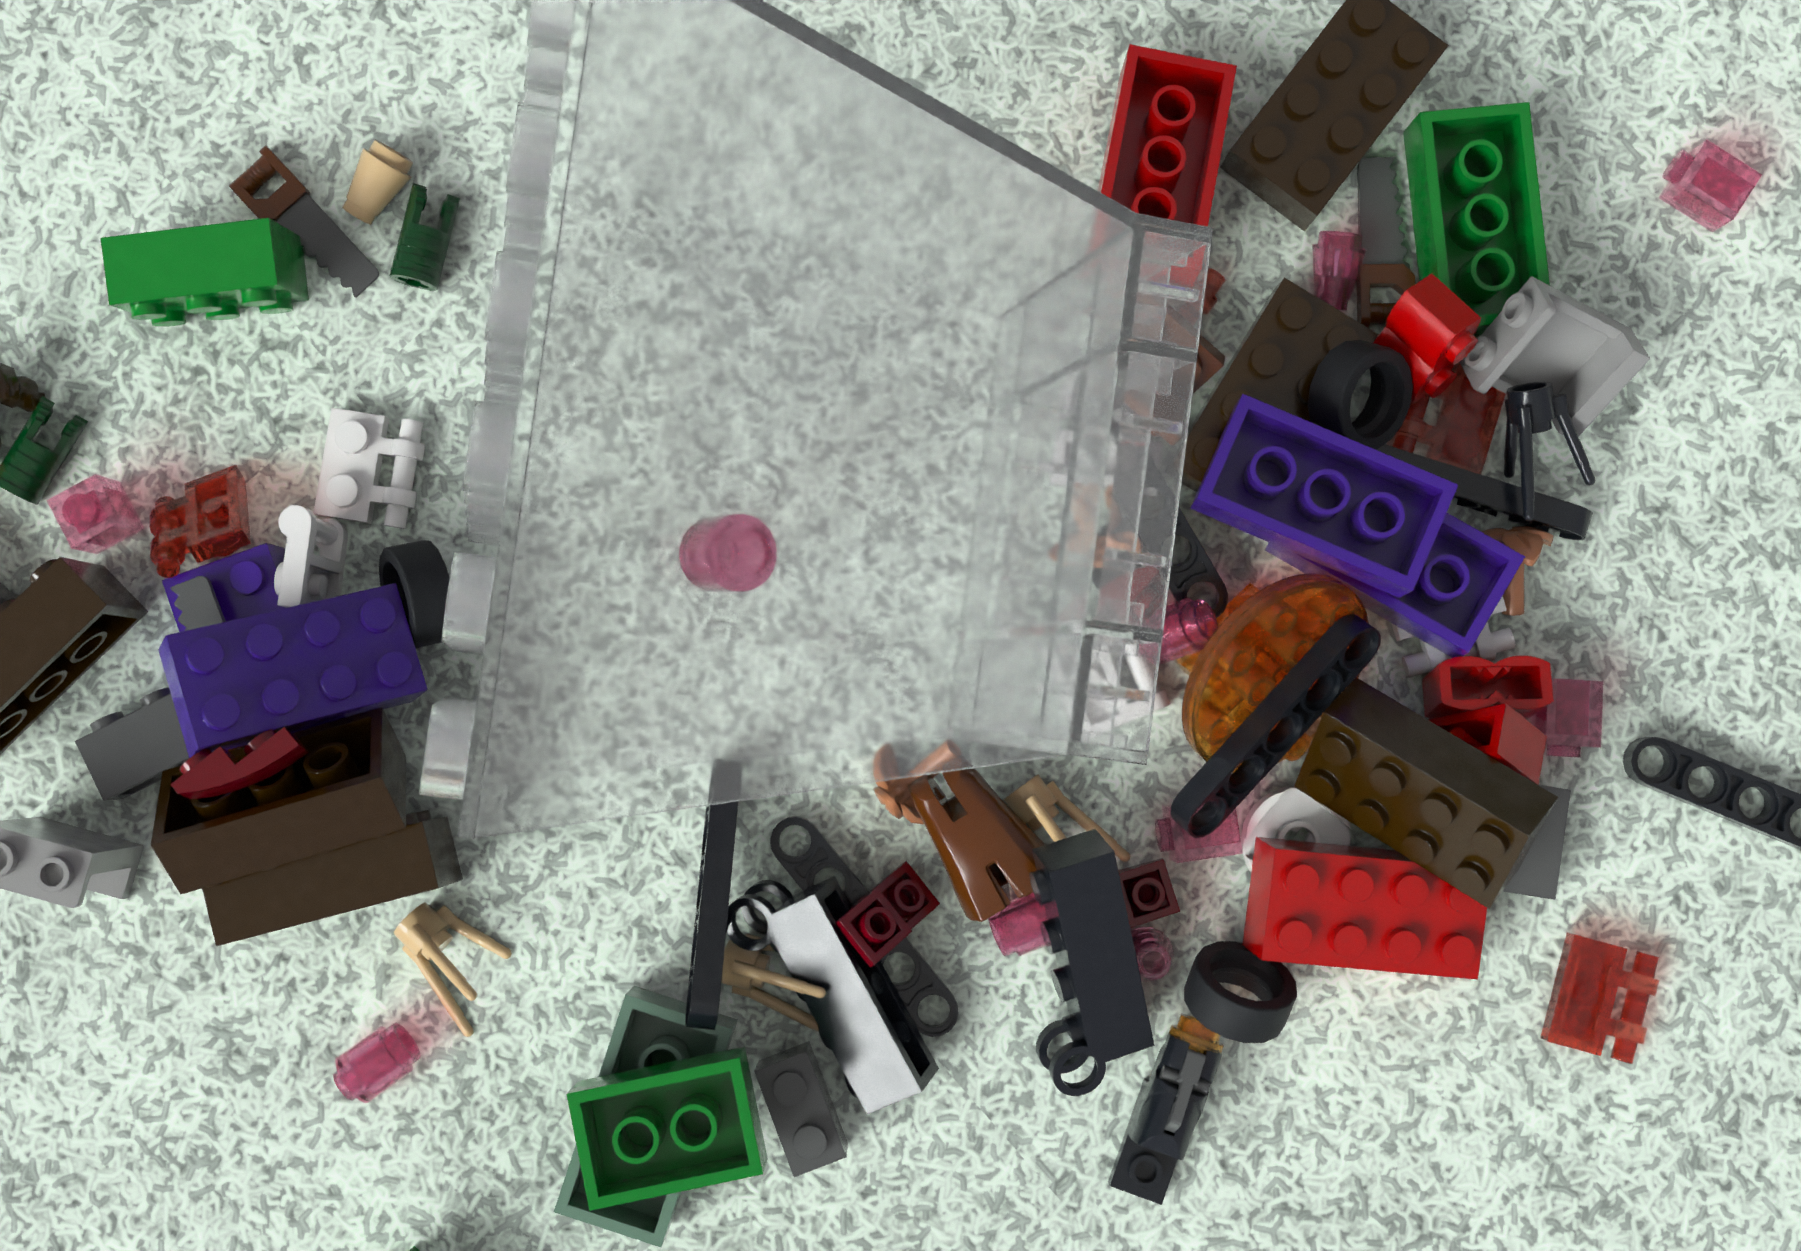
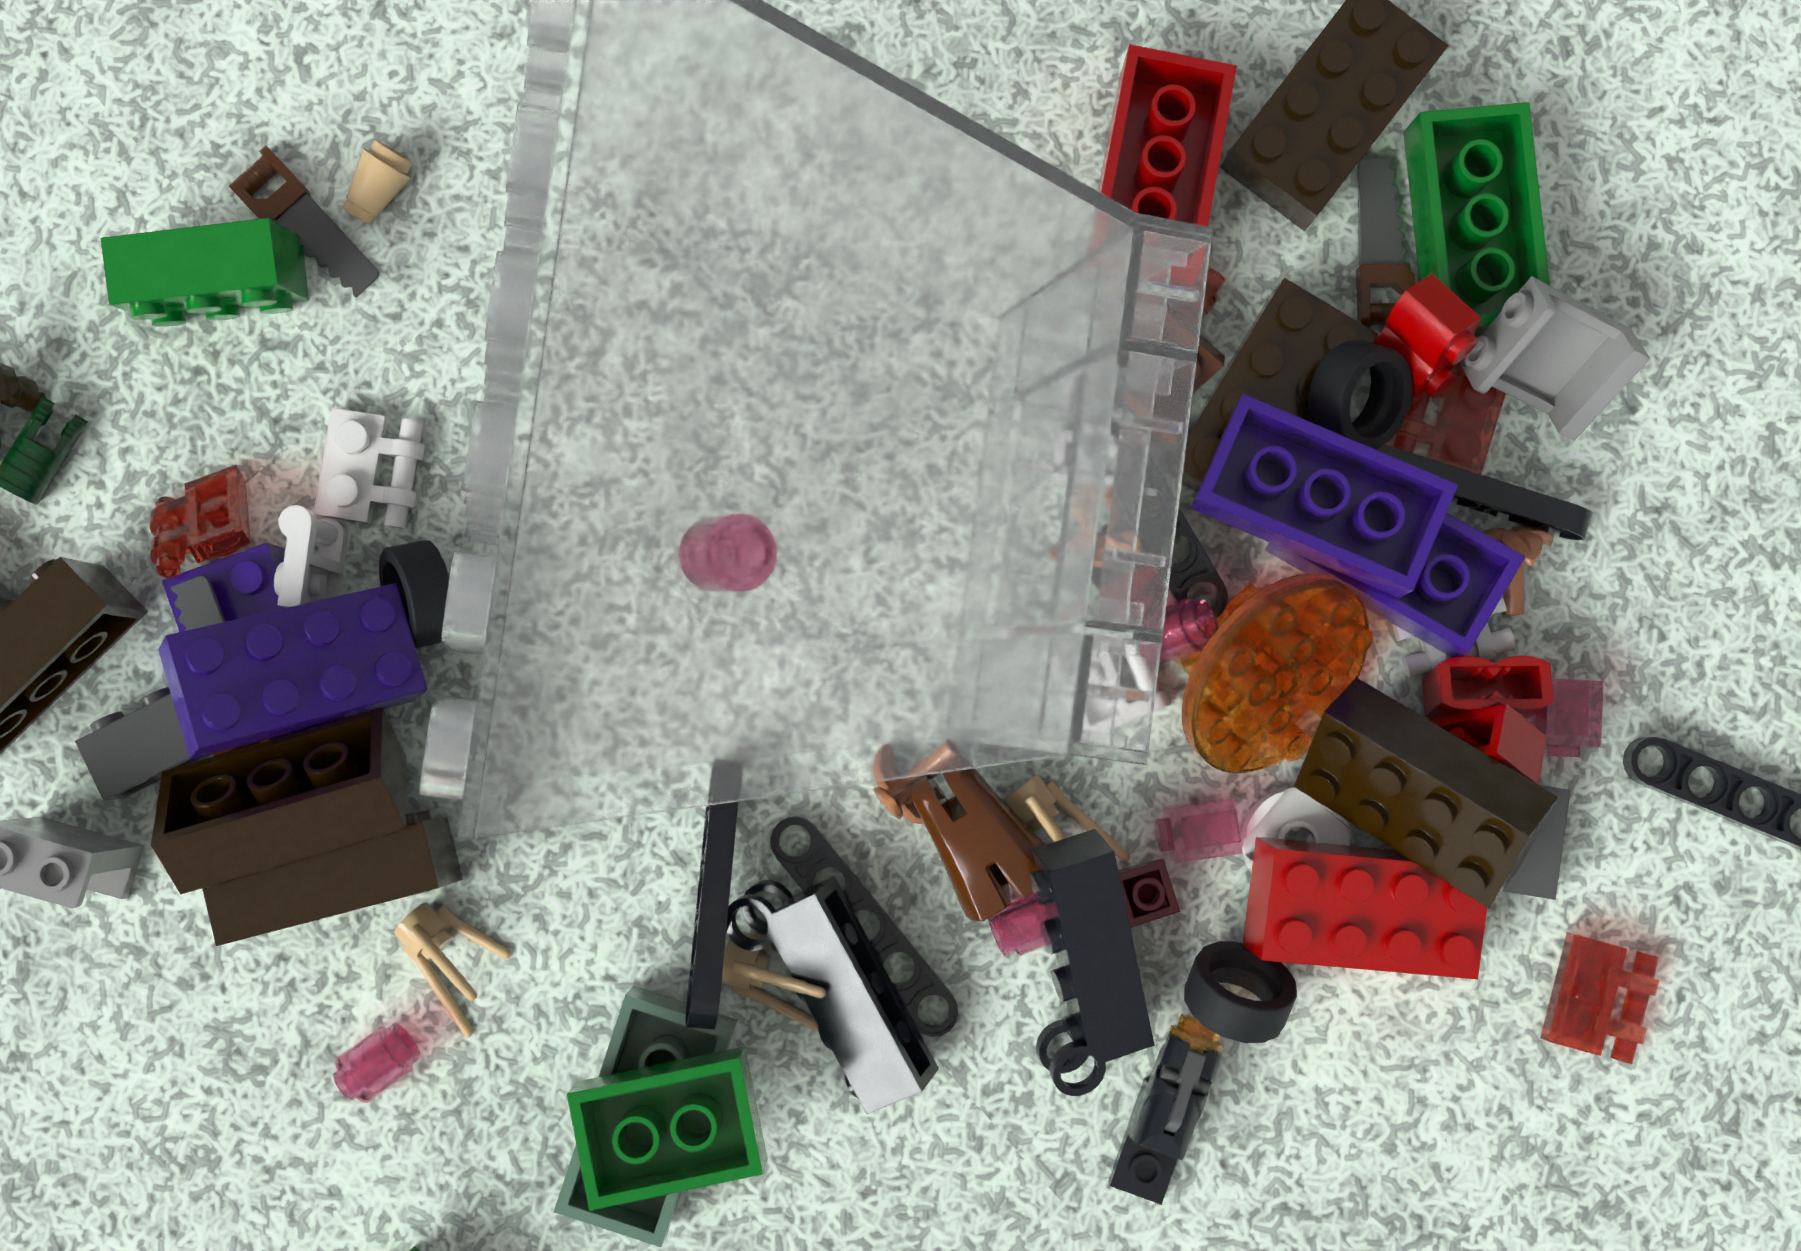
clear pink brick [46,474,145,554] -> none
dark red slope [170,727,309,799] -> none
dark green hinge [389,183,460,291] -> none
dark grey brick [754,1041,848,1177] -> none
dark red slope [835,861,940,967] -> none
clear pink cone [1131,927,1174,982] -> none
black beam [1170,614,1381,838] -> none
clear pink cone [1312,231,1366,312] -> none
black plant [1504,382,1595,521] -> none
clear pink brick [1659,140,1762,232] -> none

